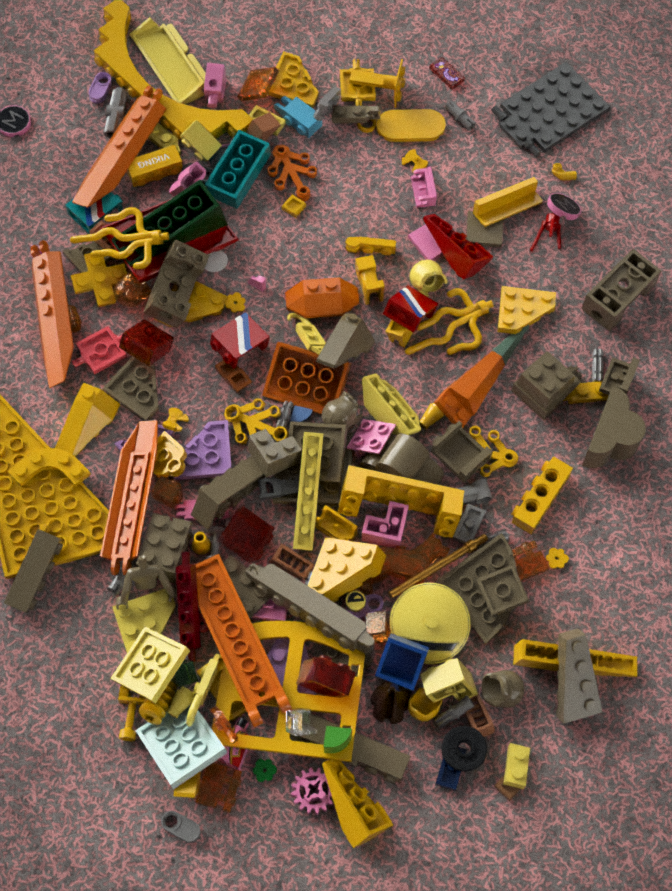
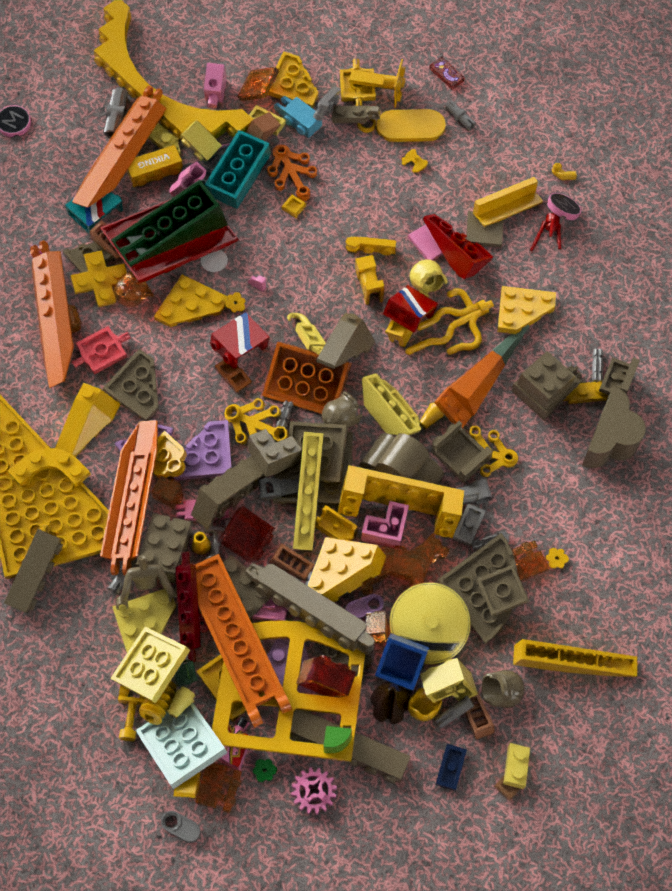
yellow plant [70,207,169,270] -> none
lavender piece [88,72,112,104] -> none
clear red piece [119,319,174,366] -> none
light yellow slope [129,17,206,105] -> none
dark tan plate [143,240,210,328] -> none
yellow piece [162,407,189,432] -> none
light yellow plate [186,654,221,727] -> none
clear orange plate [209,706,238,744] -> none
orange wedge [285,277,359,318] -> none
clear panel [286,709,317,736] -> none
medium blue tile [290,405,313,422] -> none
yellow wedge [322,759,393,848] -> none
light yellow tile [346,591,366,612] -> none
bright pink hinge [347,419,396,458] -> none
pearl gold bar [388,534,488,599] -> none
bright pink hinge [411,167,437,208] -> none
black wheel [441,726,487,772] -> none
dark grey plate [491,62,611,157] -> none
yellow brick [511,456,573,535] -> none
dark tan wedge [556,628,602,724] -> none
dark tan plate [582,249,662,331] -> none

